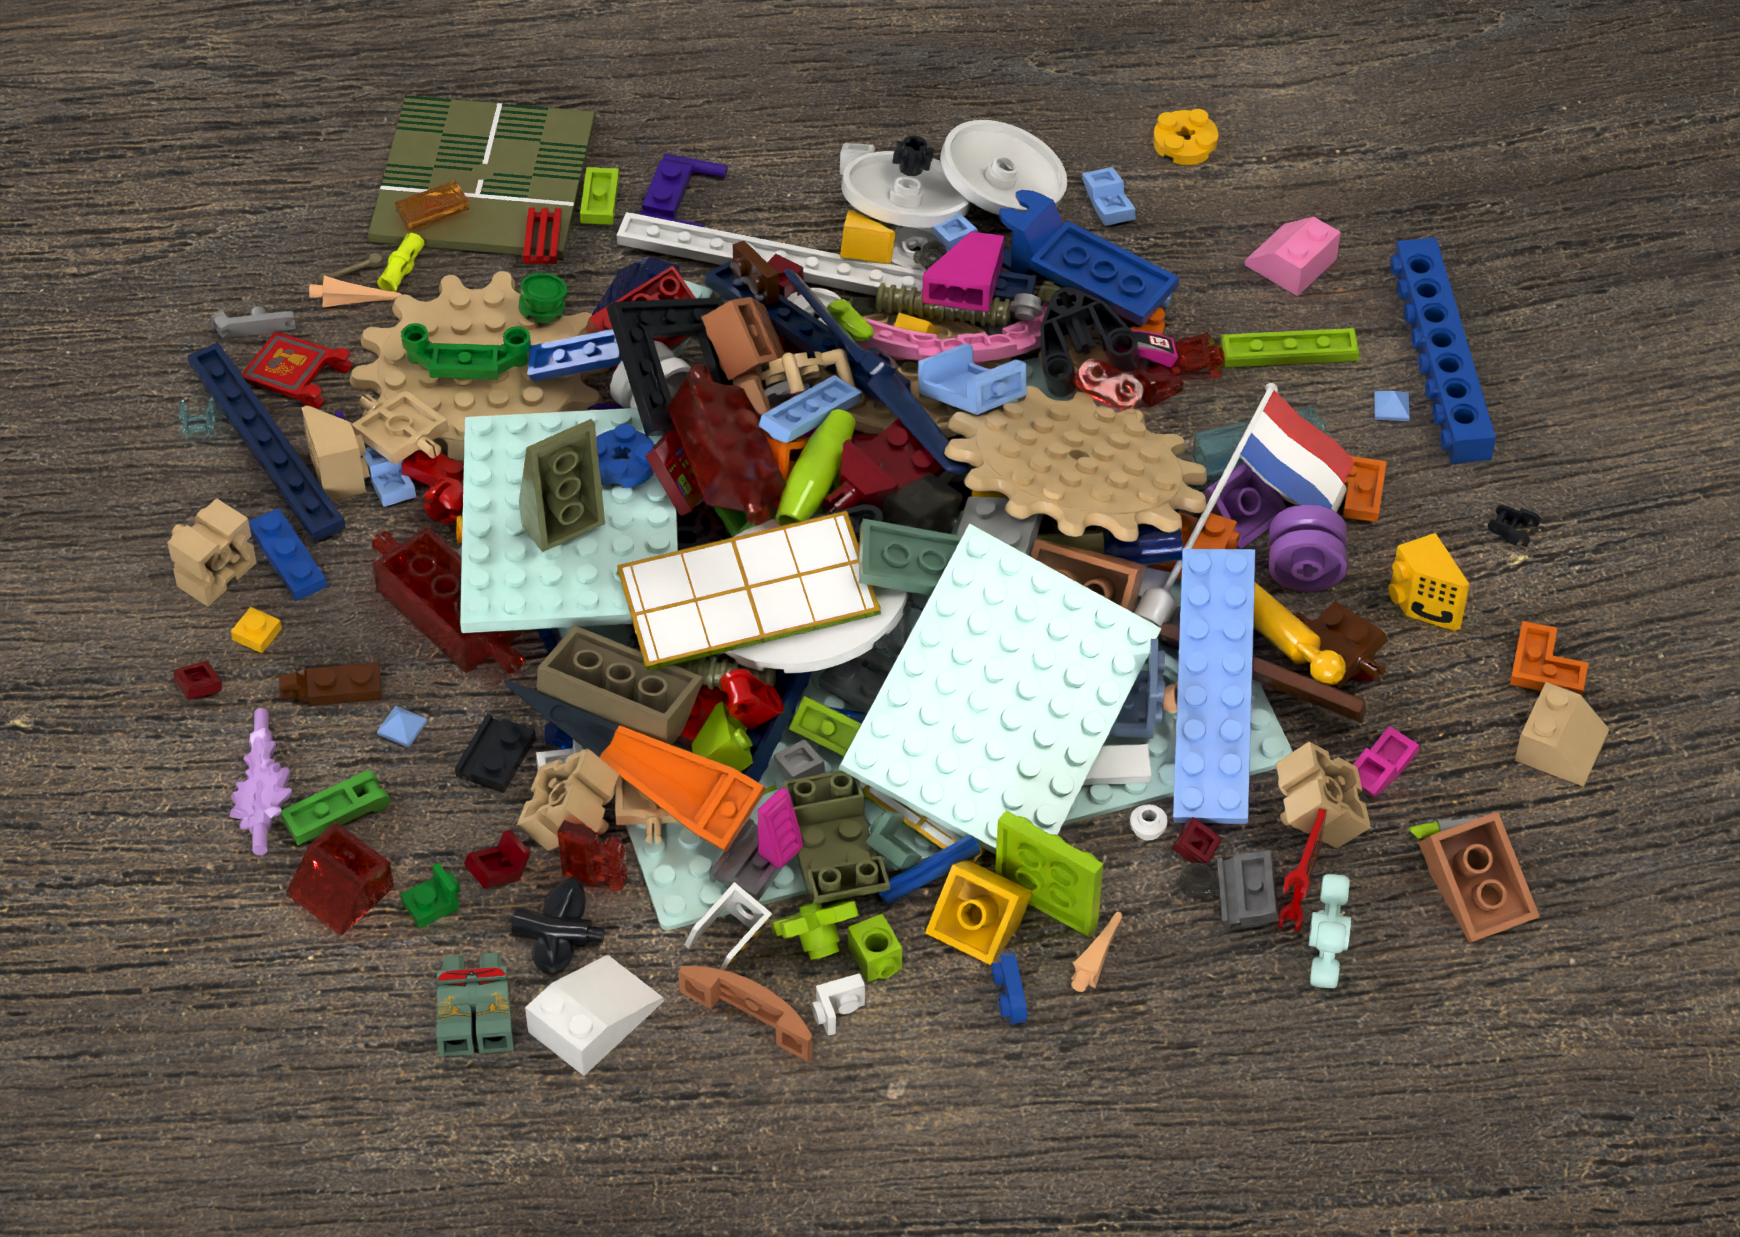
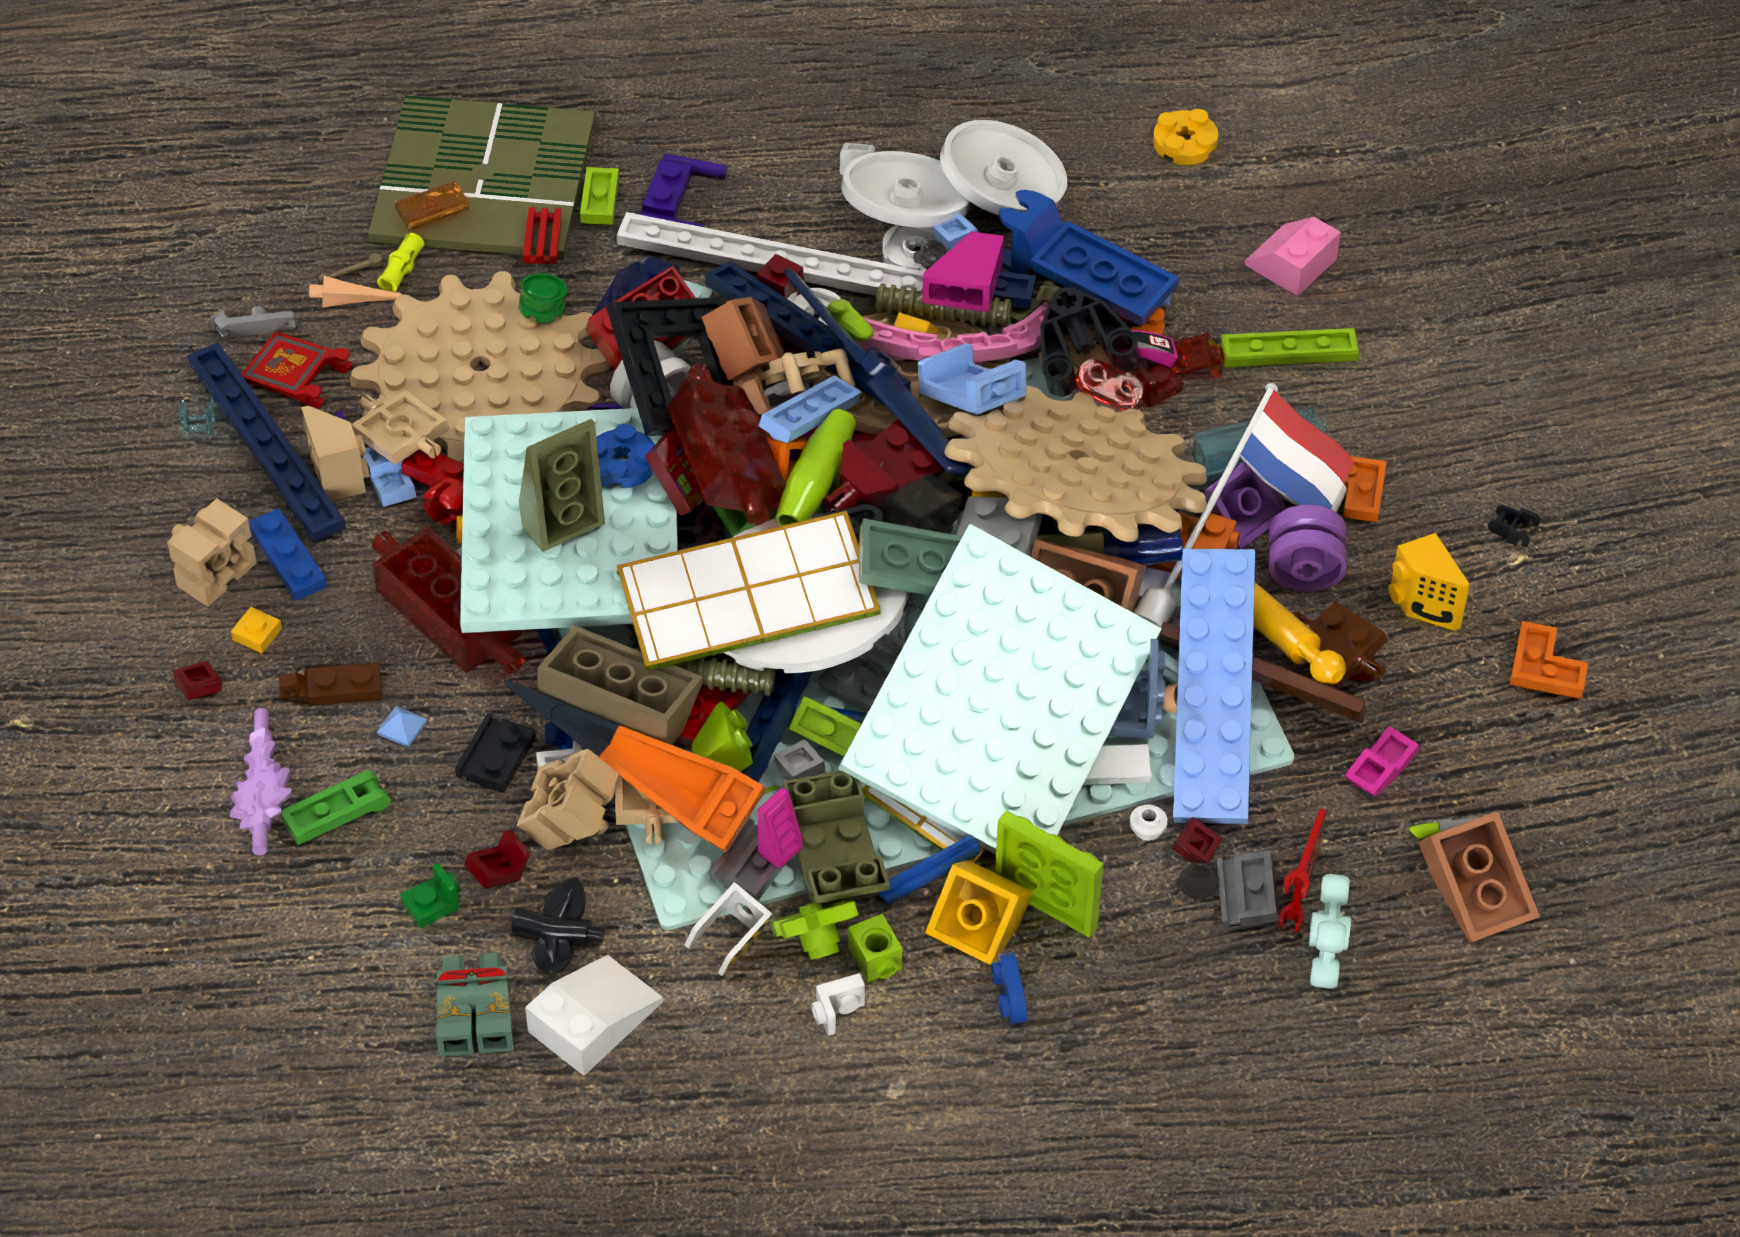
clear red slope [287,822,394,936] -> none
green plate [401,323,531,380] -> none
blue plate [528,329,622,382] -> none
clear red plate [557,820,628,891] -> none
nougat slope [678,966,813,1062] -> none
red piece [720,669,784,730] -> none
reddish brown plate [730,240,779,305] -> none
yellow slope [840,210,895,264] -> none
sand green bracket [866,811,922,870] -> none
black gear [892,135,934,176] -> none
light grey plate [1009,293,1043,321] -> none
light nougat piece [1071,912,1122,992] -> none
light blue slope [1082,167,1136,226] -> none
tan brick [1276,742,1371,848] -> none
light blue slope [1374,391,1410,421] -> none
blue brick [1390,237,1496,464] -> none
tan slope [1515,682,1609,787] -> none

